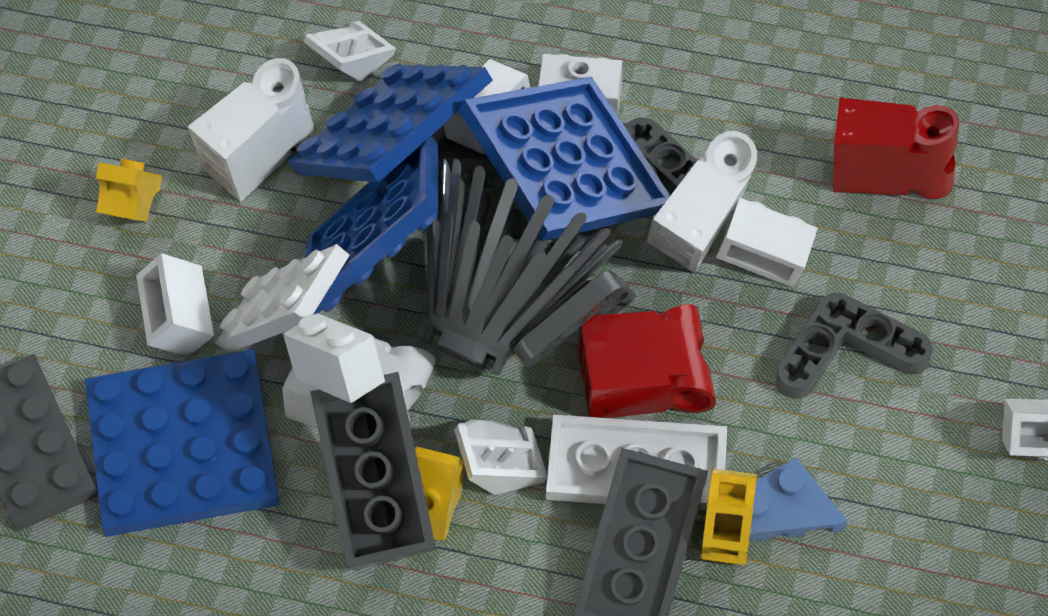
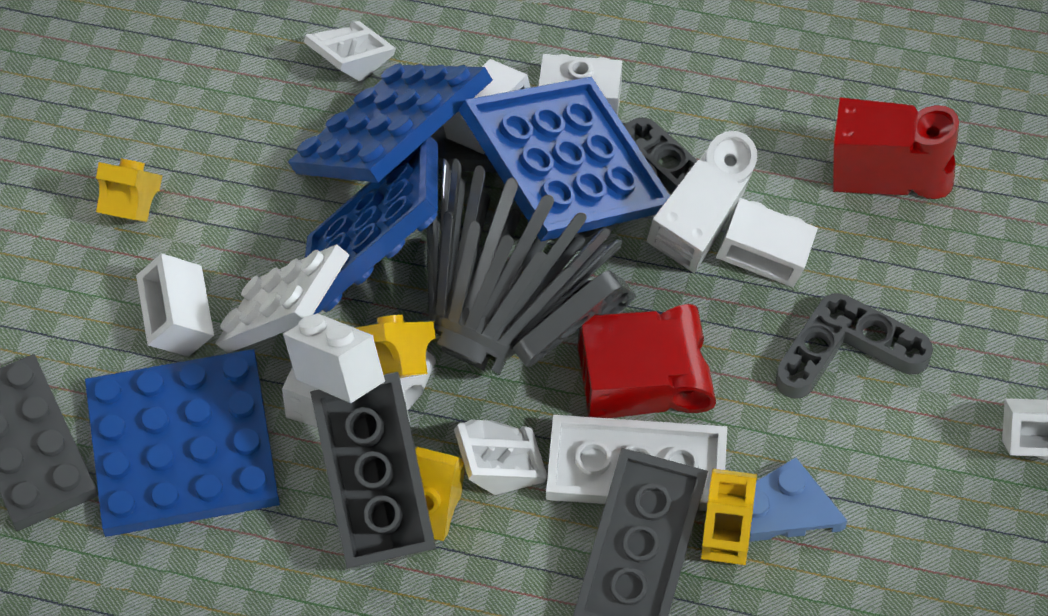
white piece [187,58,315,202] -> none
none -> yellow brick [356,315,436,378]

